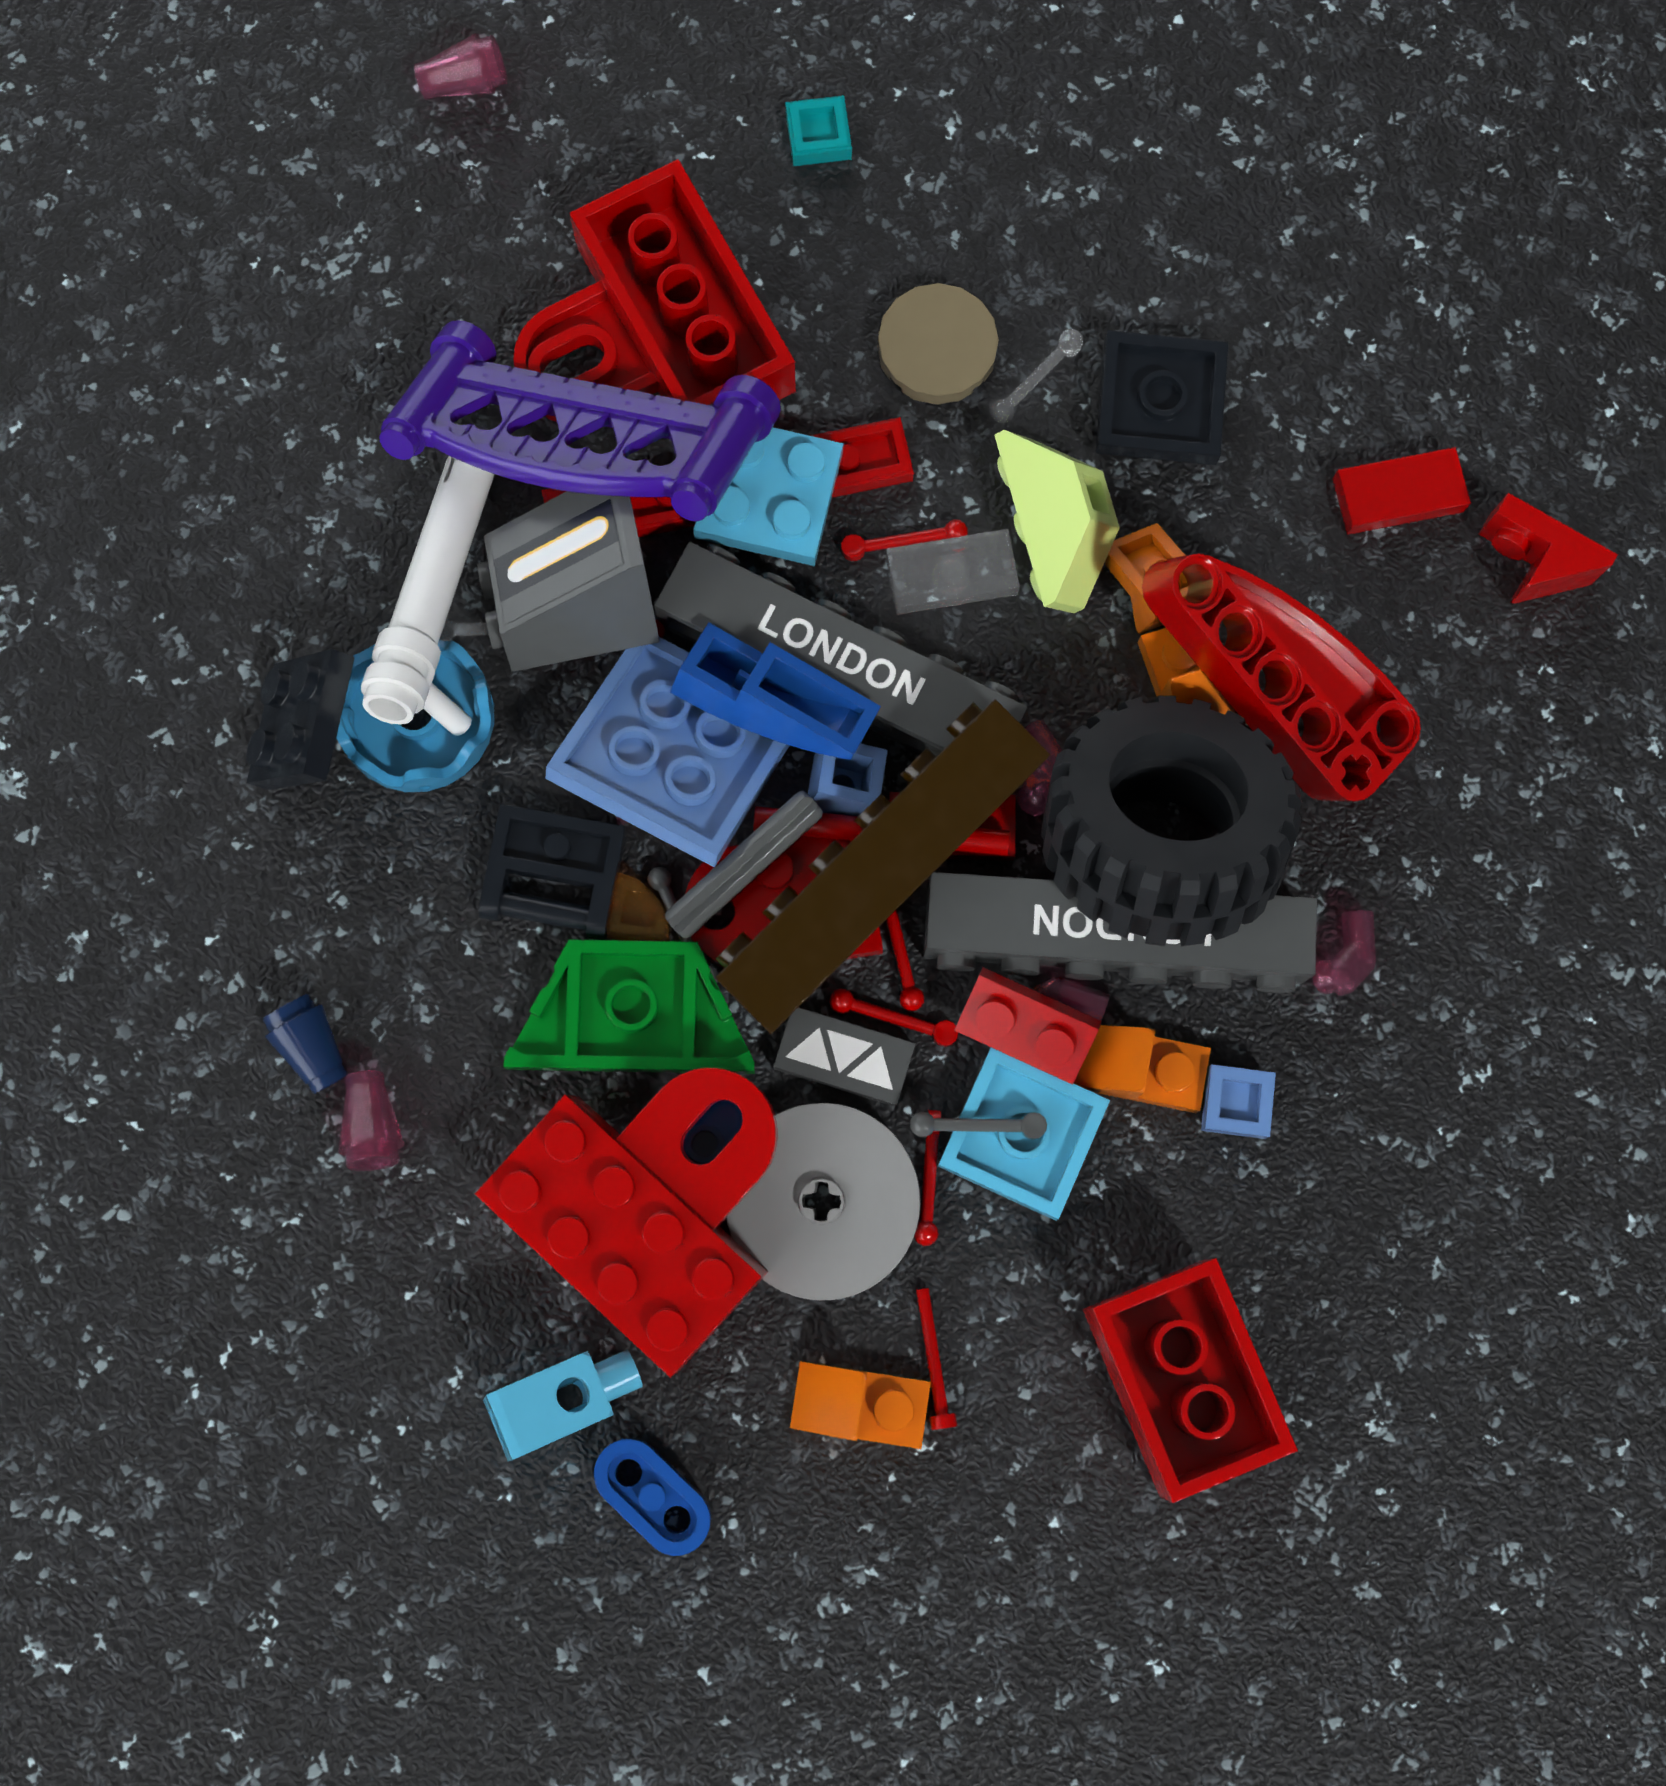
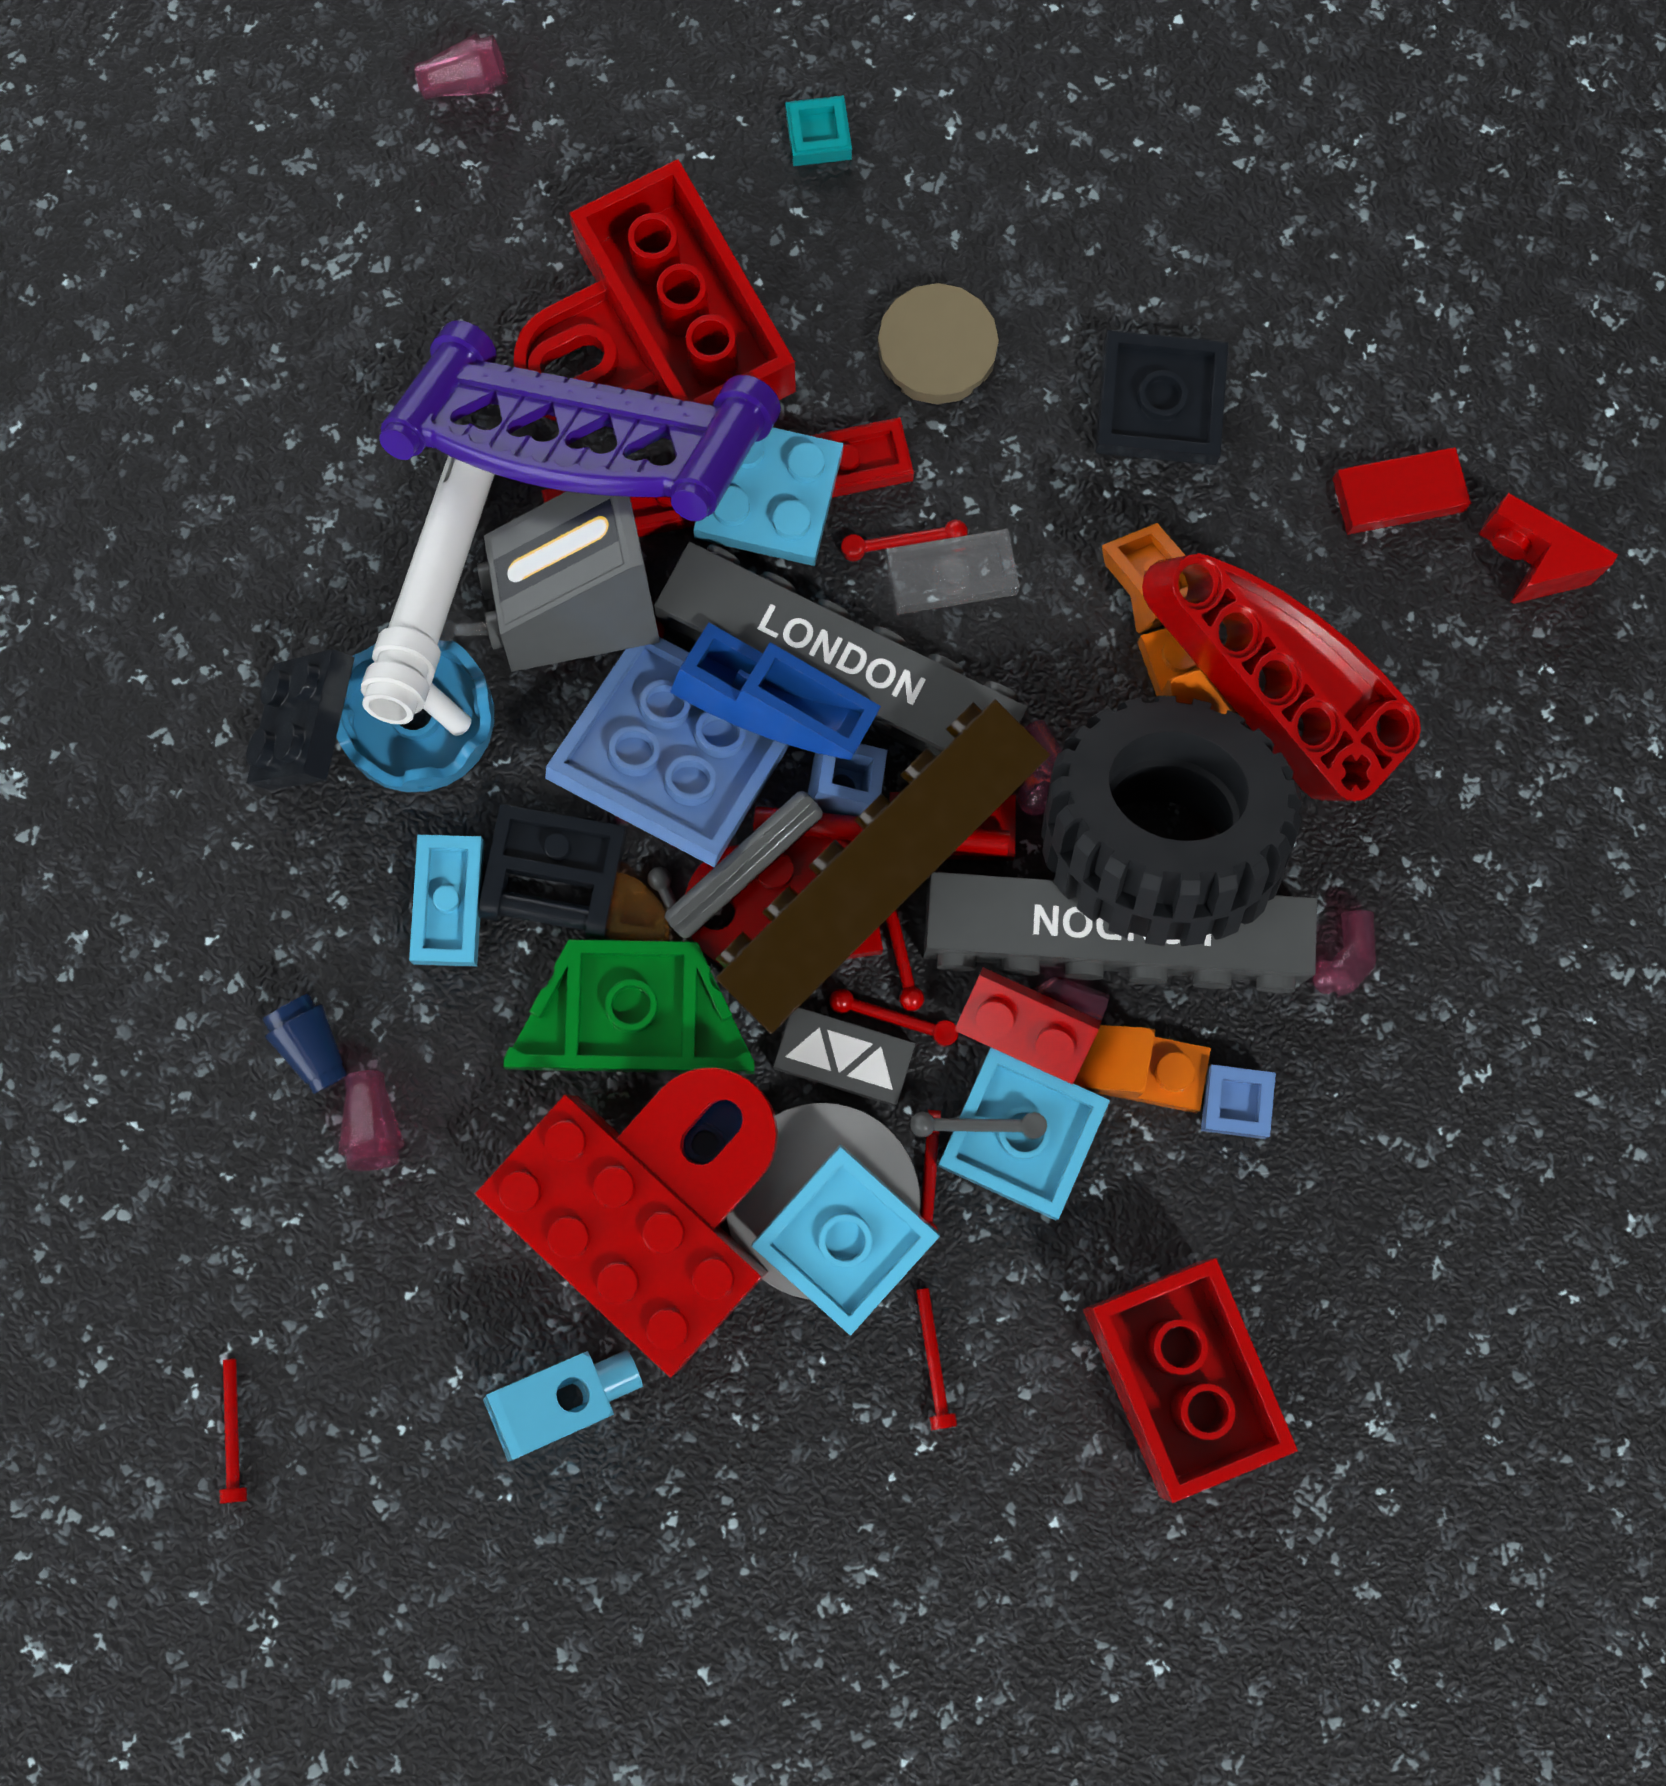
blue plate [594,1438,711,1556] -> none
orange slope [790,1361,931,1449] -> none
clear hinge [991,329,1083,423] -> none
yellowish green slope [994,430,1120,613] -> none
none -> red piece [219,1359,247,1504]
none -> medium azure plate [409,834,485,967]
none -> medium azure plate [751,1144,940,1336]

